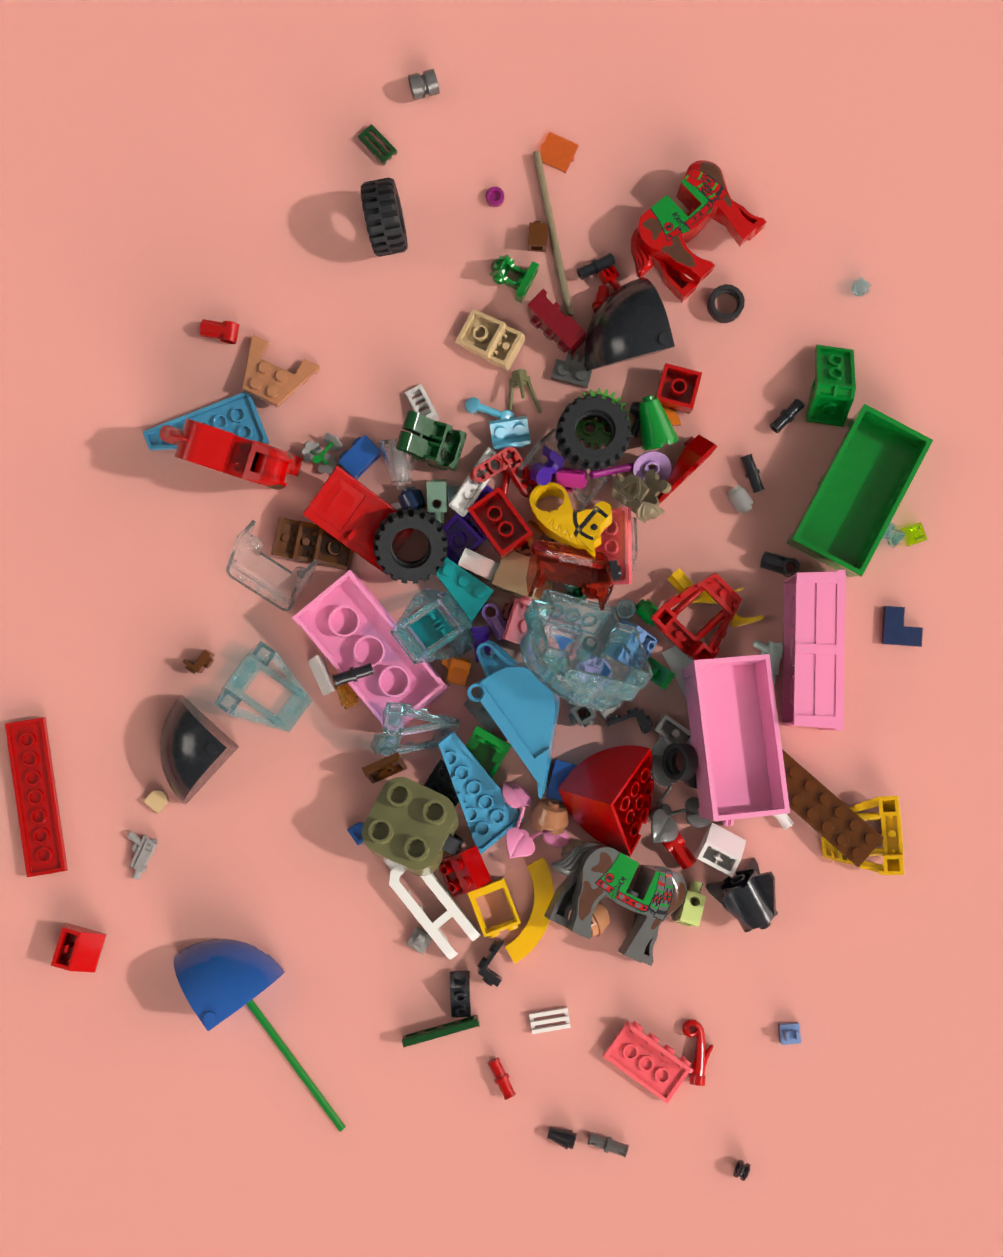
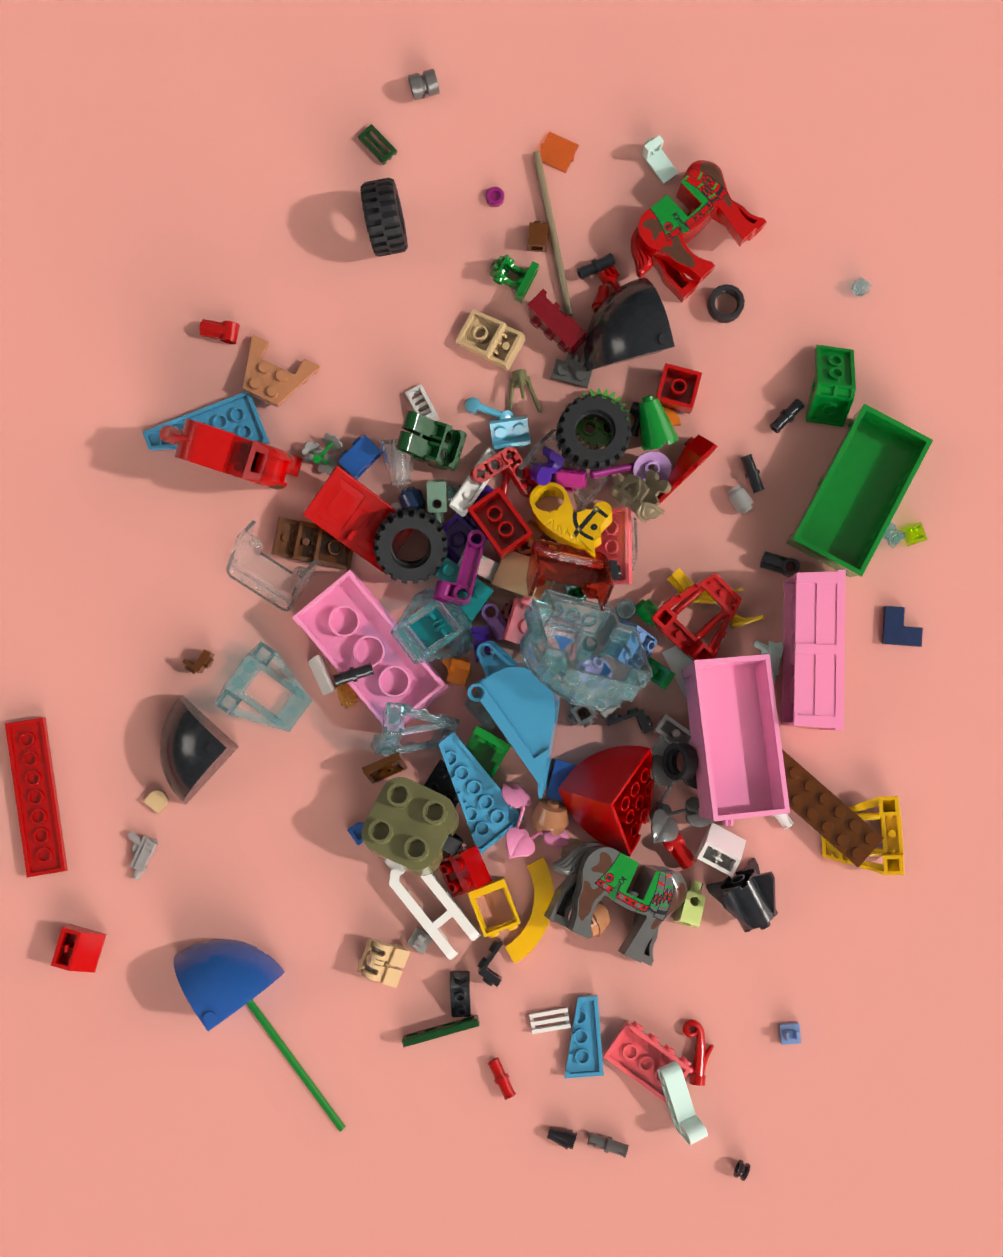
none -> tan hips [357,938,410,988]
none -> magenta piece [433,530,485,606]
none -> dark azure wing [564,994,604,1079]
none -> light aqua bracket [642,135,678,184]
none -> light aqua beam [657,1060,708,1145]

